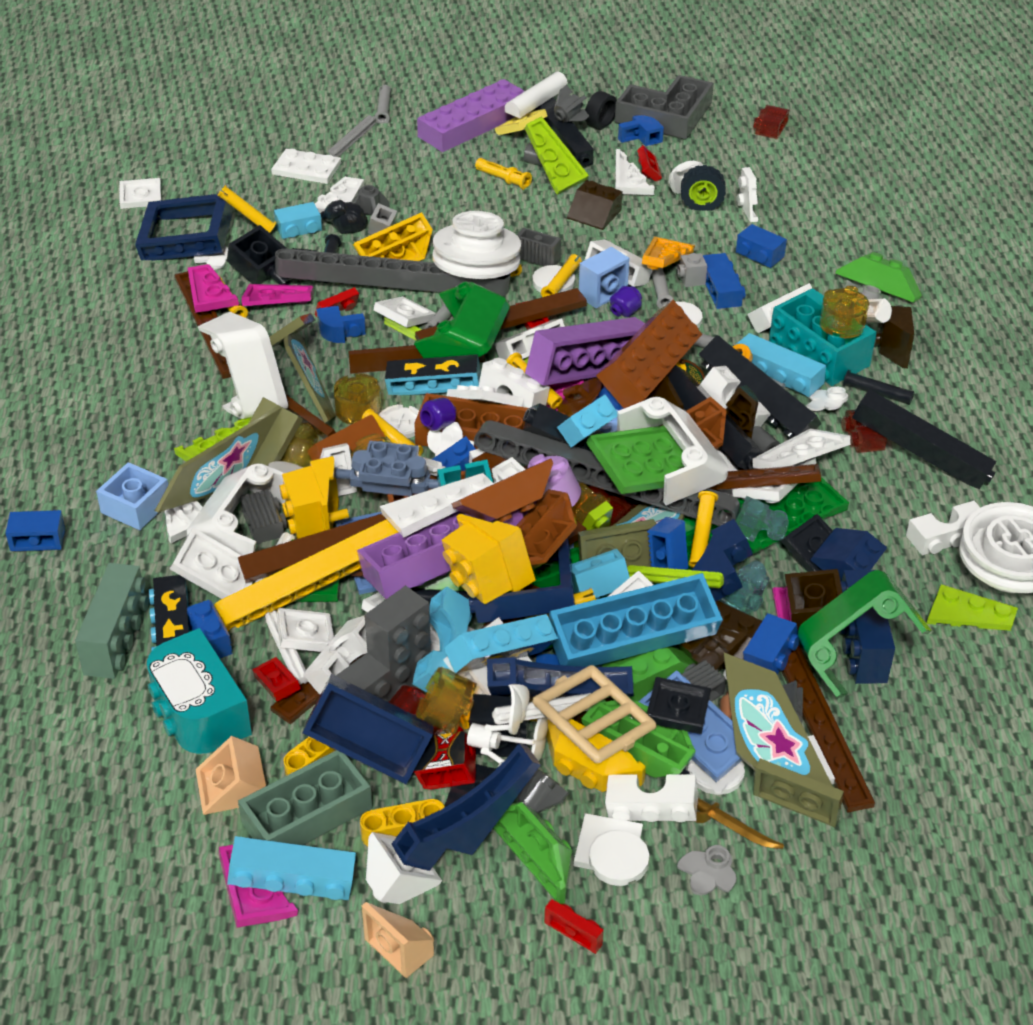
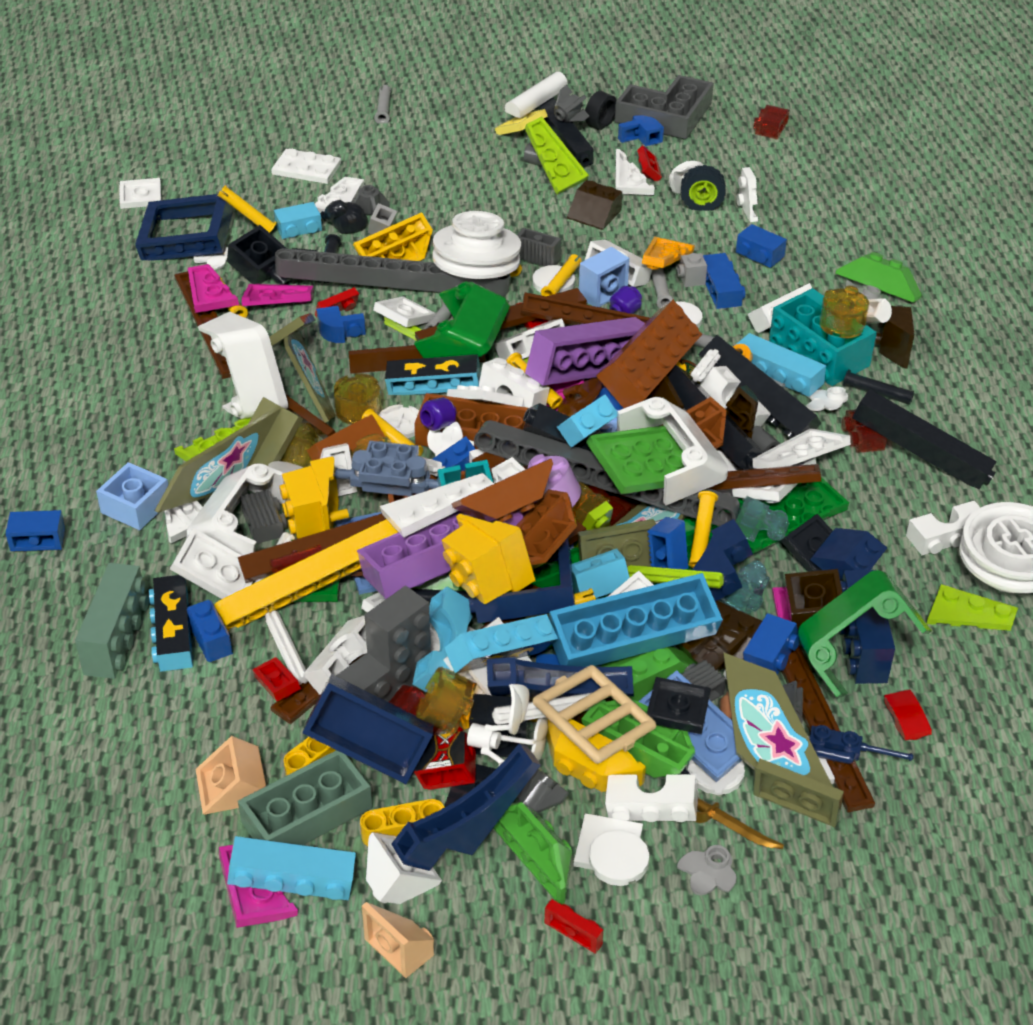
teal brick [147,628,252,754] -> none
white tile [276,608,334,652] -> none
light grey axle [328,115,376,157] -> none
medium lavender brick [417,79,525,152] -> none
yellow pin [475,158,532,190] -> none
none -> clear red pin [269,544,322,574]
none -> reddish brown tile [520,292,650,325]
none -> white axle [691,349,720,382]
none -> dark blue piece [809,725,914,764]
none -> red slope [884,689,932,740]

